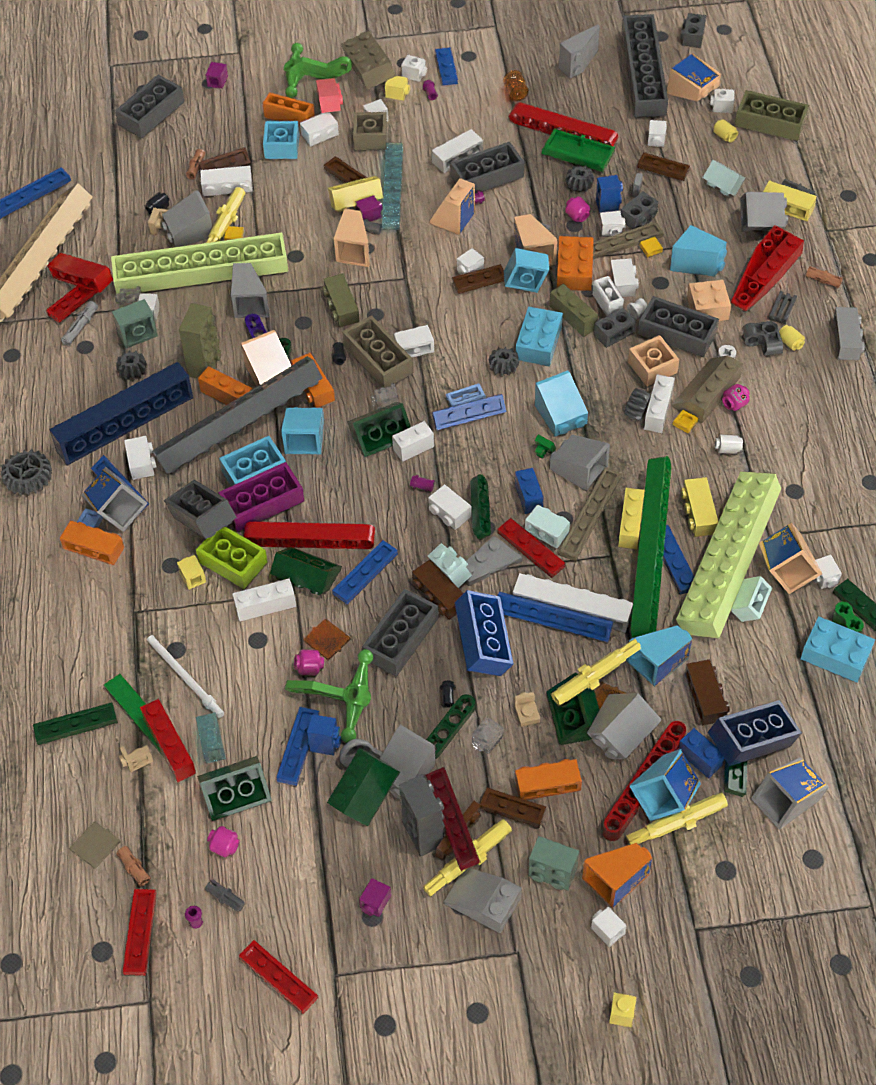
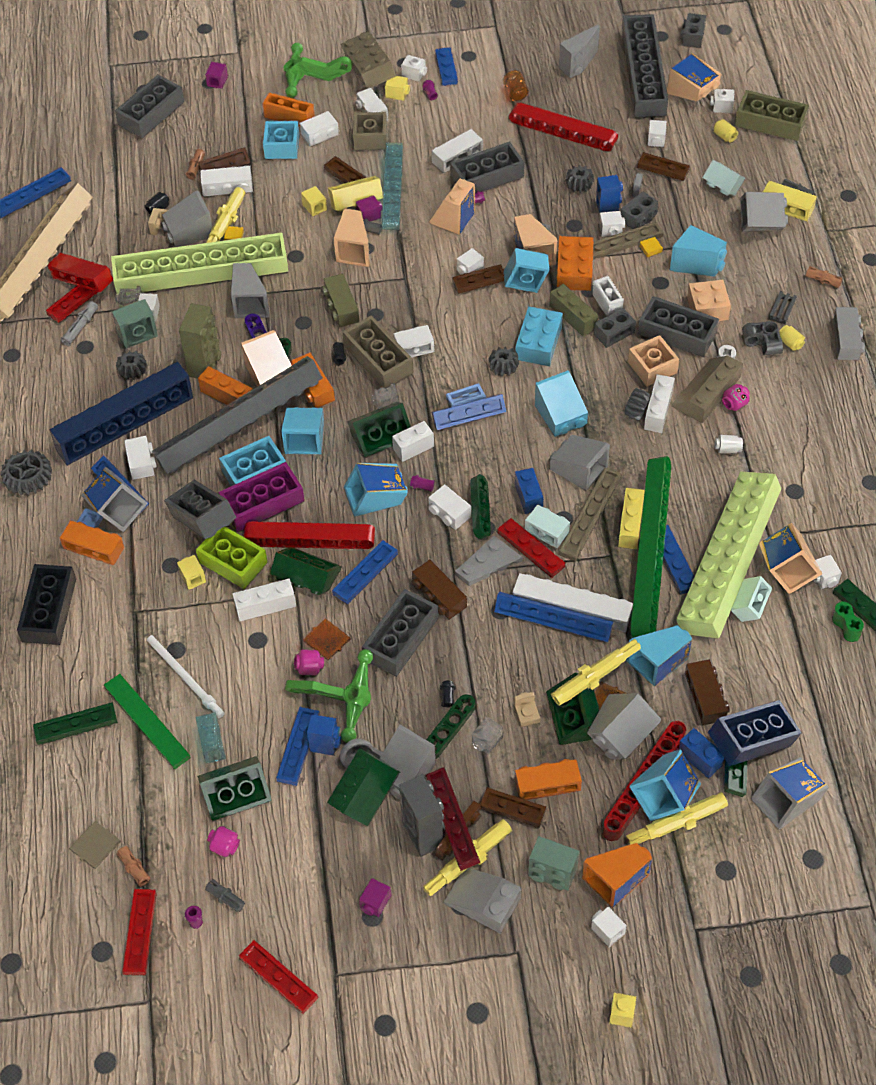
tan bracket [118,745,153,772] -> none
red brick [140,698,196,782] -> none
coral brick [316,78,343,113] -> none
light aqua brick [428,543,472,588] -> none
blue brick [455,590,514,676] -> none
green tile [534,434,557,459] -> none
green container [542,129,615,173] -> none
dark pink head [565,197,590,222] -> none
white brick [610,259,639,297] -> none
white wheel [627,298,648,320] -> none
yellow tile [673,410,698,433] -> none
light yellow brick [681,477,718,537] -> none
red wedge [731,225,804,311] -> none
medium azure brick [801,616,876,683] -> none
none -> black brick [17,564,76,645]
none -> light yellow brick [301,186,327,217]
none -> slope [344,463,408,516]
none -> white brick [355,88,379,112]

